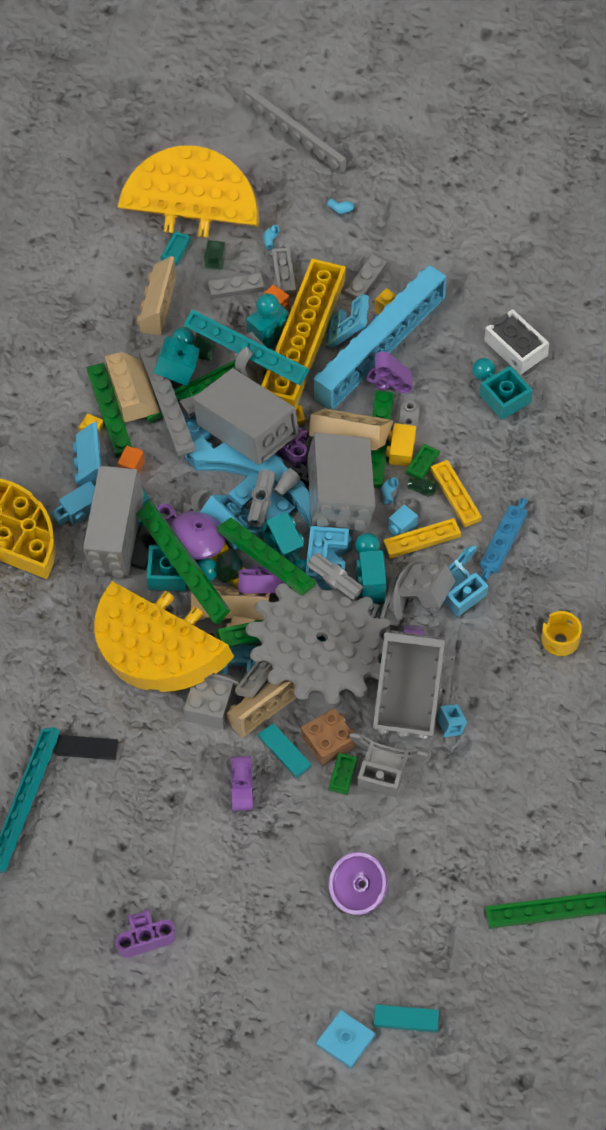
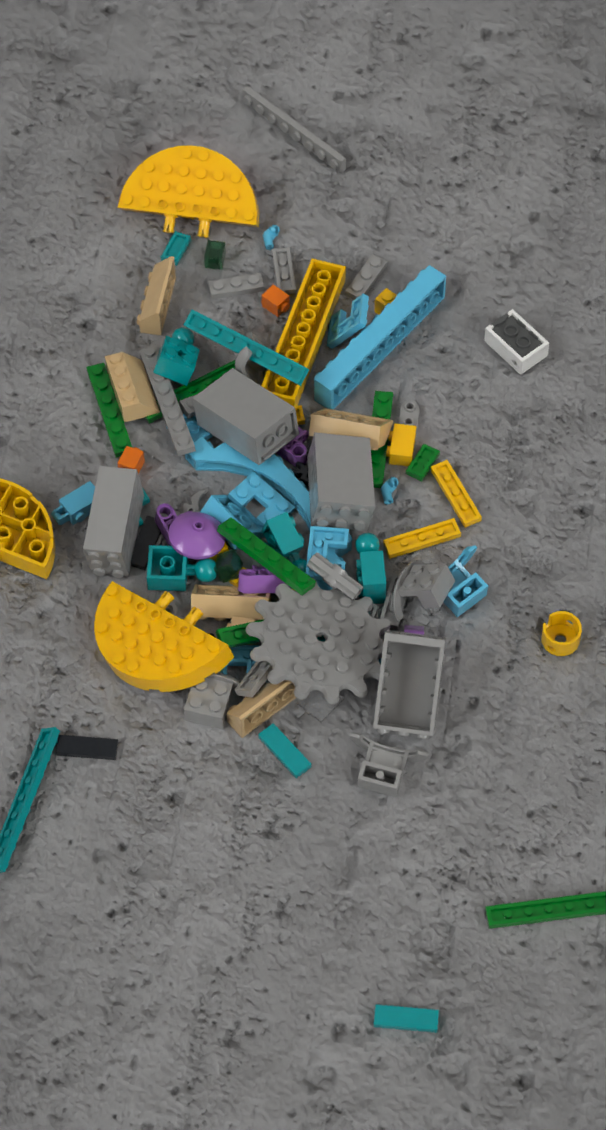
medium azure slope [73,422,101,487] -> none
yellow plate [79,413,104,433] -> none
medium lavender piece [116,908,176,958] -> none
green plate [136,501,231,624] -> none
clear green brick [194,333,216,360] -> none
medium lavender piece [231,756,253,811] -> none
teal brick [246,293,288,349] -> none
light grey piece [248,469,276,527] -> none
light grey cone [273,468,300,497] -> none
medium nougat brick [301,708,356,766] -> none
medium azure plate [316,1010,376,1069] -> none
medium azure arm [327,199,354,214] -> none
green plate [328,753,358,795] -> none
medium lavender dish [329,852,388,915] -> none
medium lavender piece [366,352,412,393] -> none
medium azure brick [388,504,418,536] -> none
clear green cone [407,478,437,497] -> none
medium azure brick [436,704,467,737] -> none
teal brick [472,358,533,420] -> none
dark azure plate [480,497,528,582] -> none

